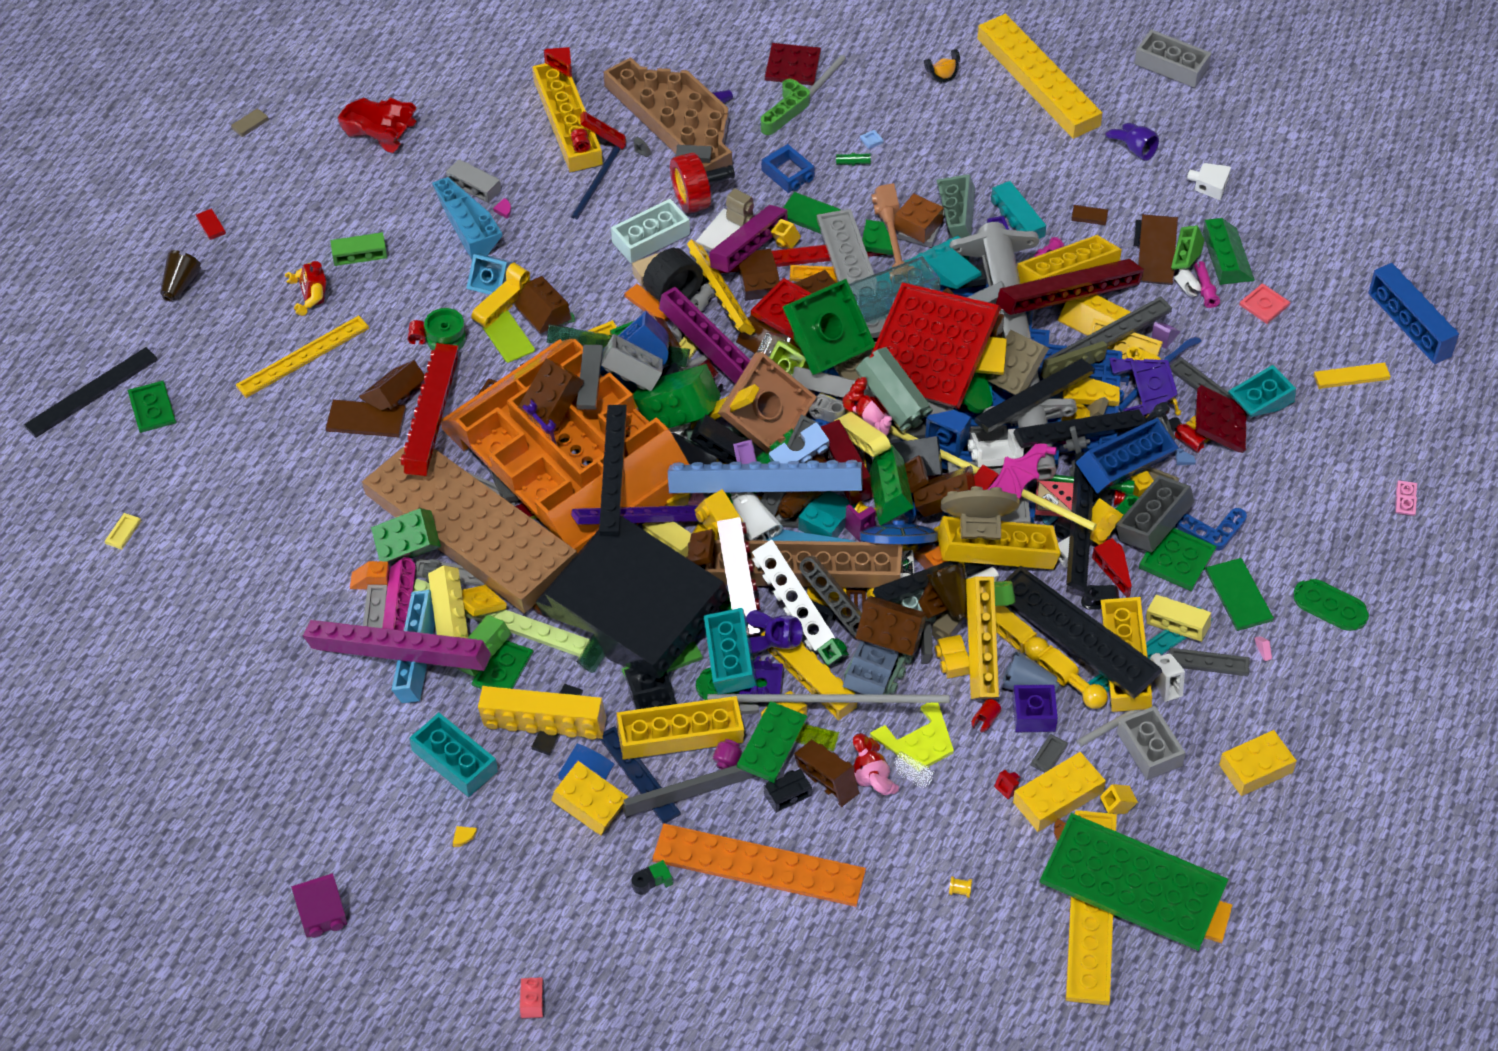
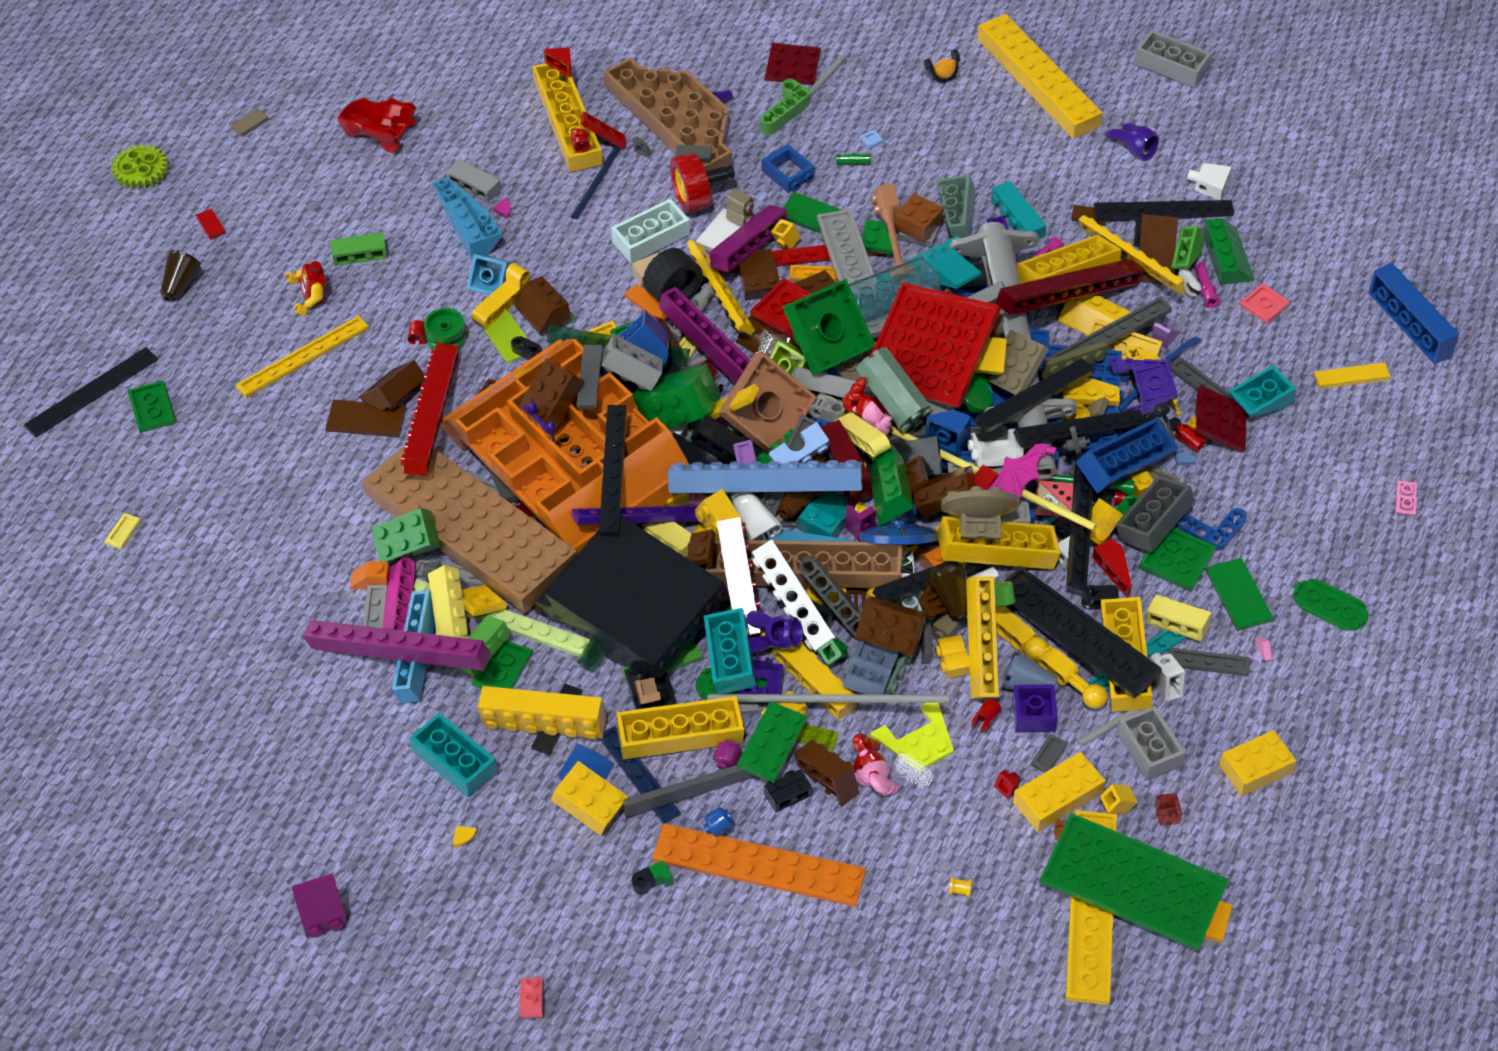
none -> lime gear [111,144,169,189]
none -> black beam [511,336,542,360]
none -> medium nougat panel [634,678,661,706]
none -> blue head [703,807,735,837]
none -> yellow plate [1079,215,1186,296]
none -> black plate [1093,200,1235,220]
none -> clear red panel [1154,793,1182,826]

